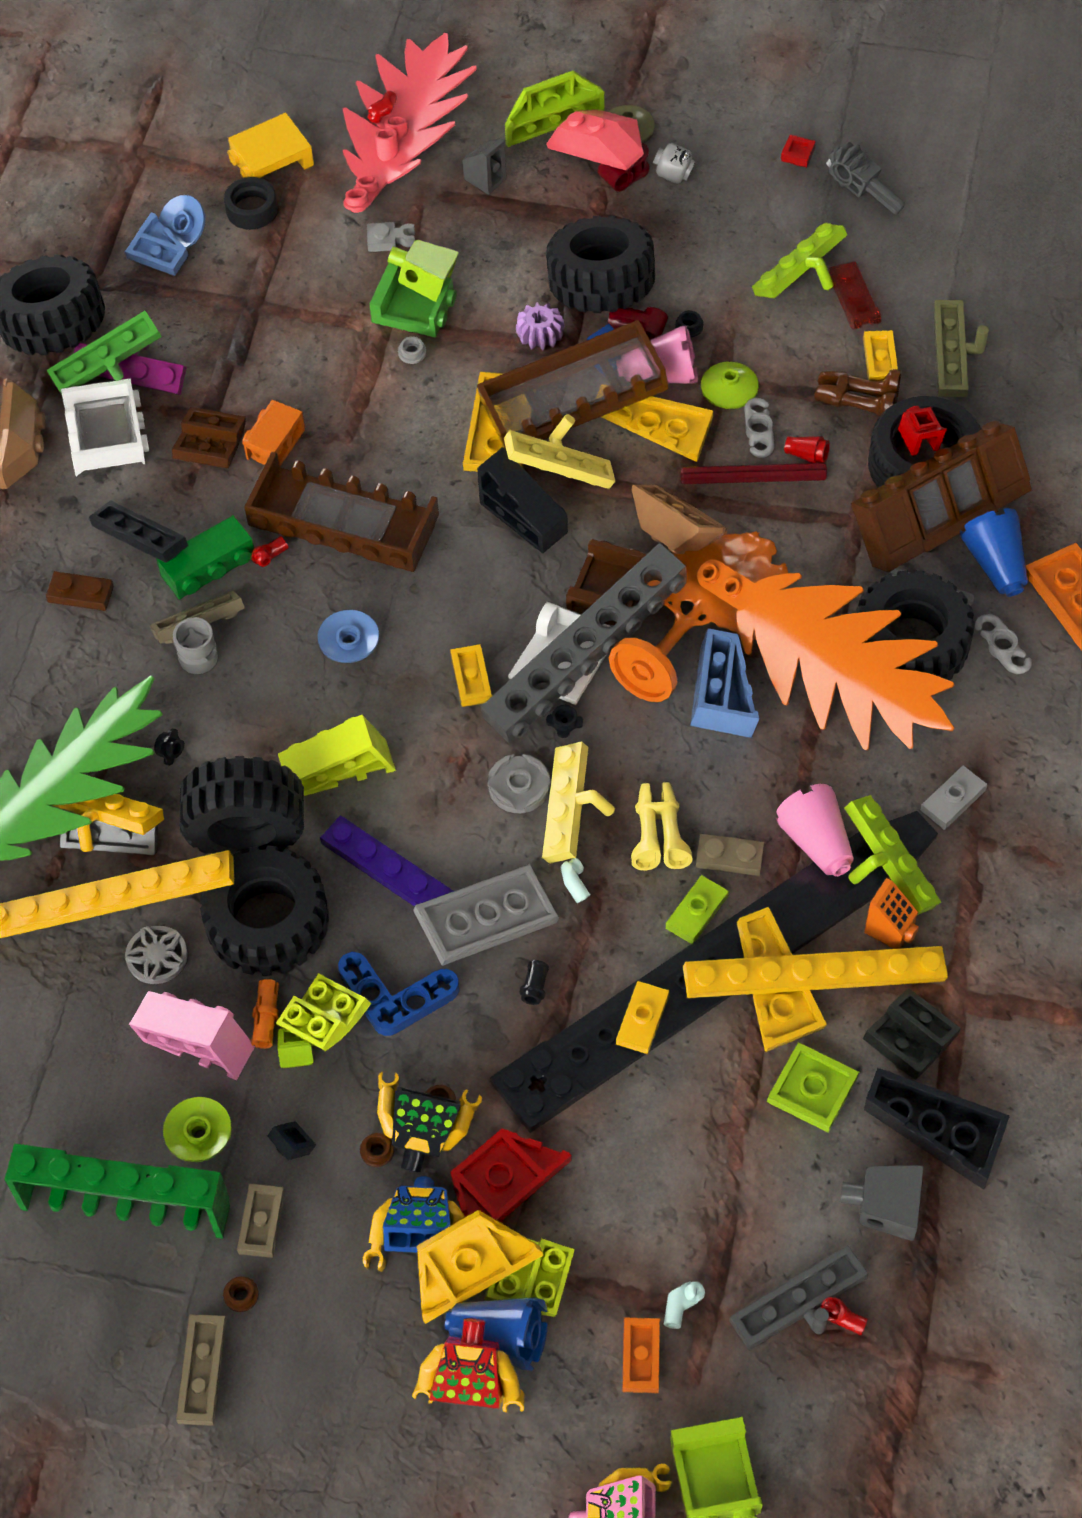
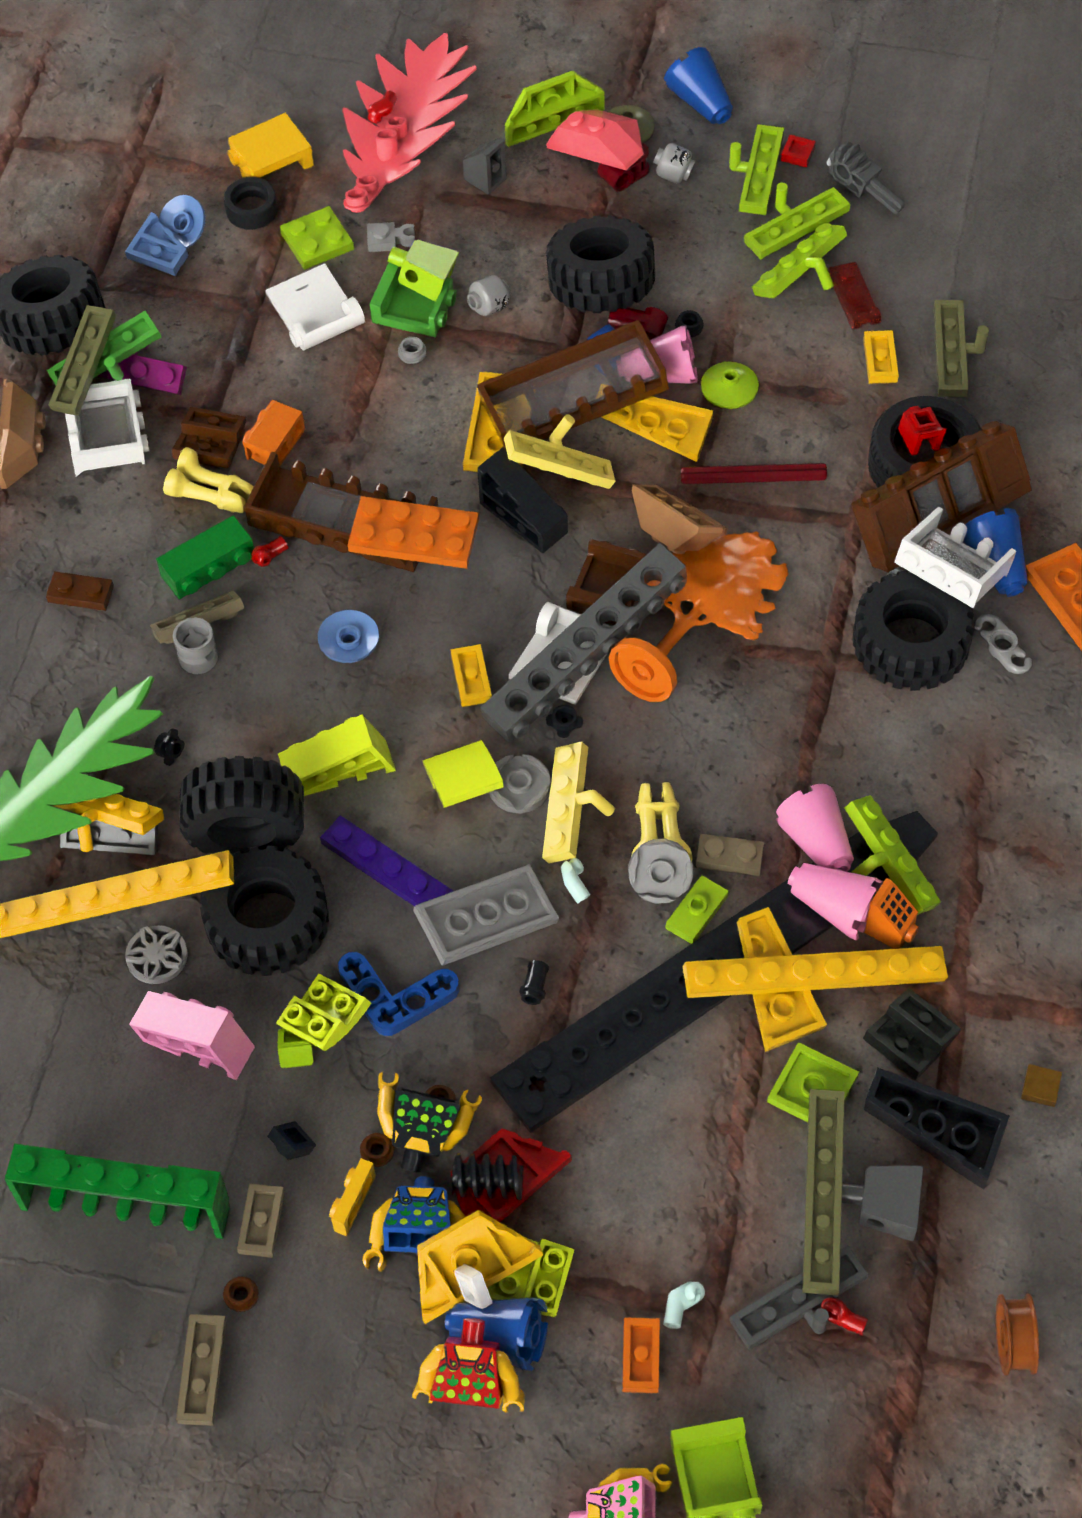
black plate [89,500,188,563] -> none
lime dish [163,1097,232,1162] -> none
orange pin [251,979,280,1049] -> none
lavender gear [516,302,564,351] -> none
yellow plate [616,981,669,1054] -> none
medium blue wedge [690,628,759,738] -> none
orange plant [697,559,955,751] -> none
light grey piece [744,398,775,458] -> none
red cone [784,436,830,463] -> none
reddish brown piece [814,369,901,416] -> none
light grey plate [920,765,987,830] -> none
none -> olive plate [49,305,116,416]
none -> light yellow piece [163,447,254,513]
none -> white door [265,263,365,351]
none -> lime plate [280,206,354,270]
none -> yellow plate [329,1158,376,1236]
none -> orange plate [348,496,479,569]
none -> neon yellow slope [423,740,504,808]
none -> black piece [452,1153,524,1200]
none -> white tile [454,1264,493,1309]
none -> light grey head [467,275,511,316]
none -> light grey tile [628,839,693,904]
none -> blue cone [664,47,733,124]
none -> lime plate [729,124,784,215]
none -> lime plate [744,182,850,260]
none -> bright pink cone [788,863,884,941]
none -> olive plate [802,1089,845,1295]
none -> white window [894,507,1017,608]
none -> dark orange wheel [996,1293,1039,1376]
none -> pearl gold tile [1021,1064,1062,1107]

